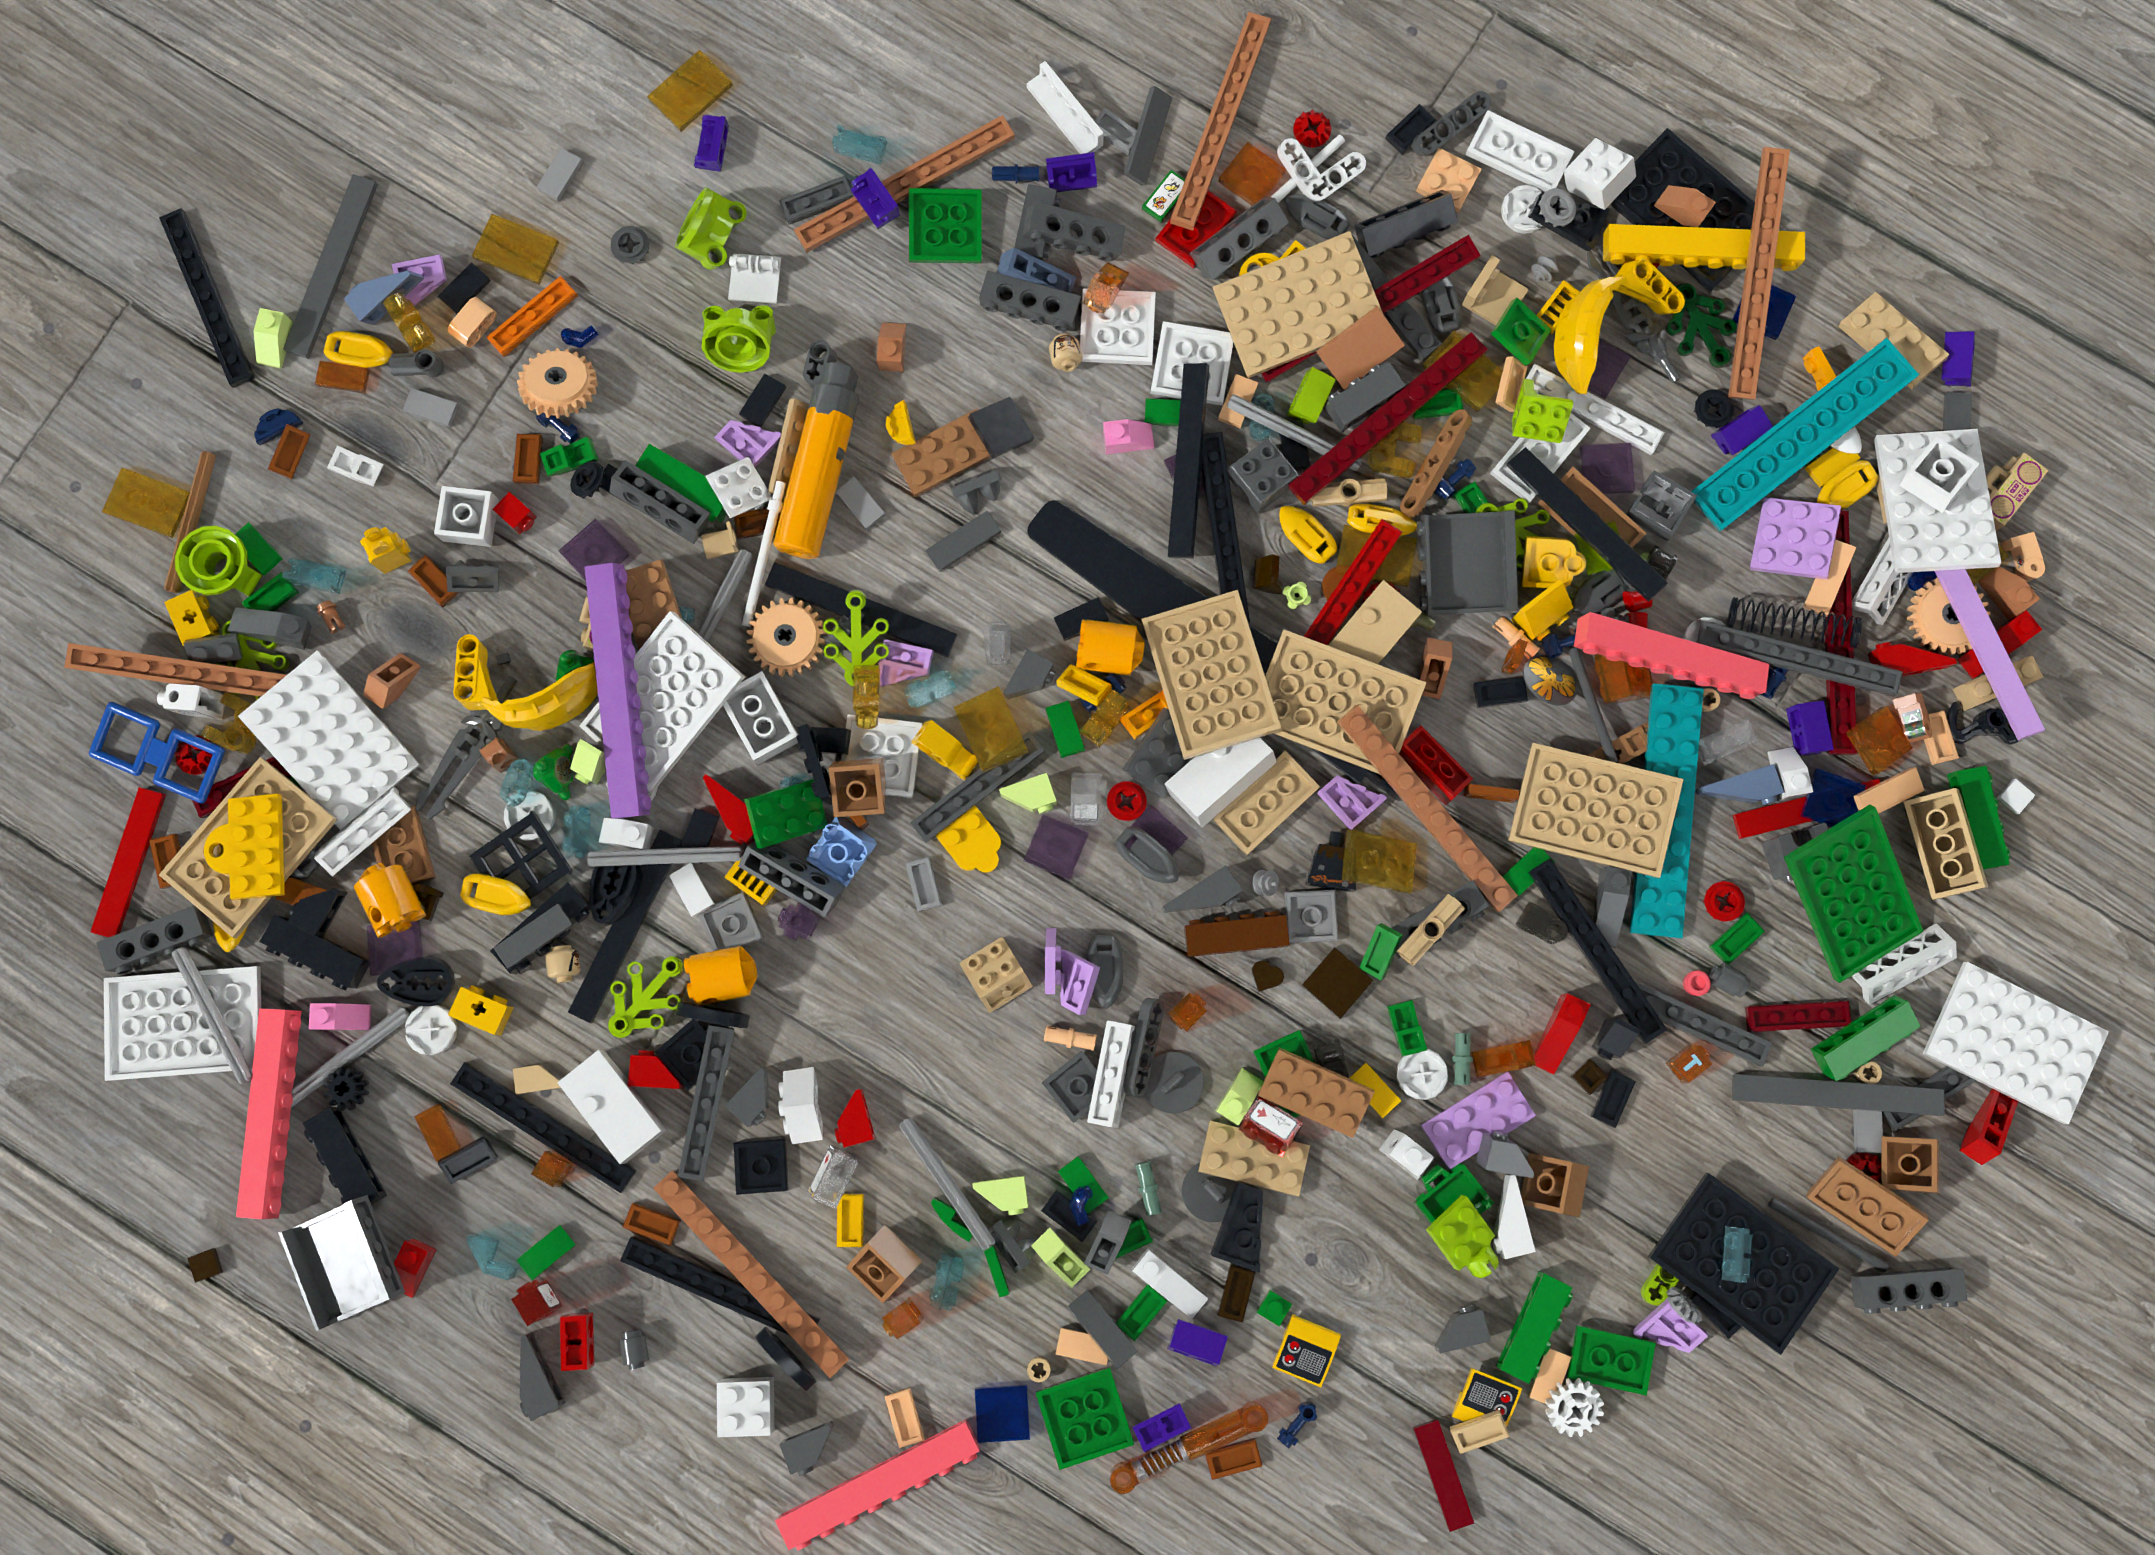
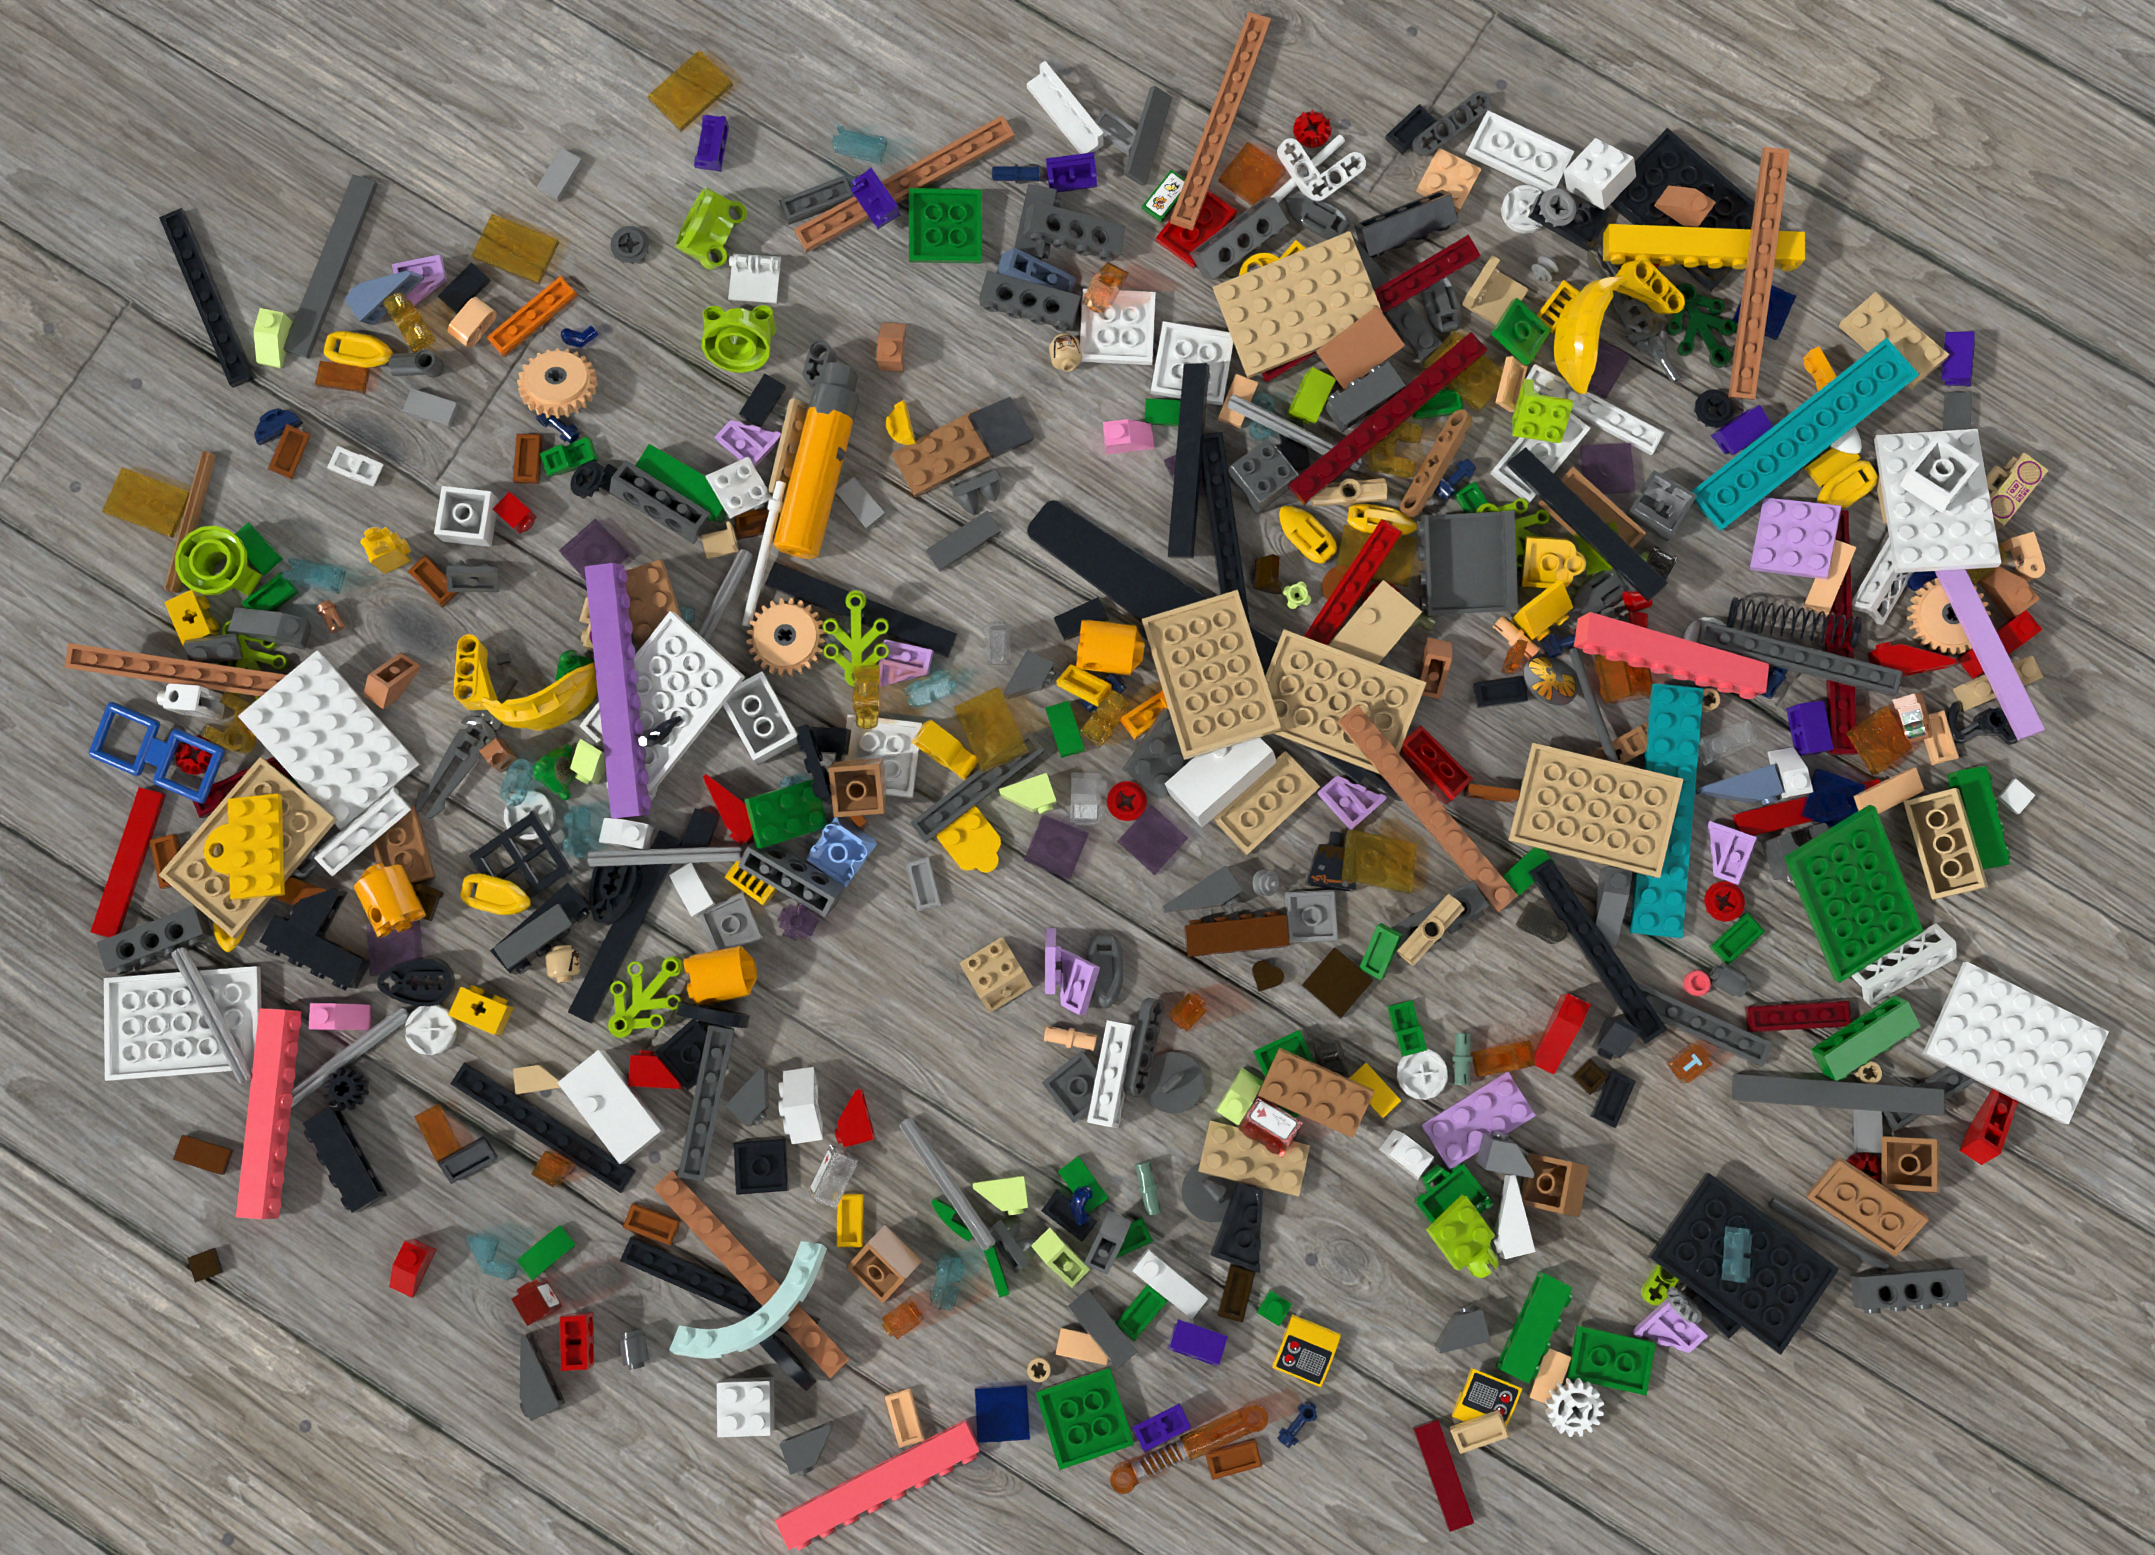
panel [278,1195,405,1331] -> none
dark grey piece [1116,826,1179,883] -> none
none -> reddish brown tile [173,1135,233,1175]
none -> black bar [639,716,682,747]
none -> light aqua plate [669,1241,827,1359]
none -> lavender wing [1708,821,1758,886]

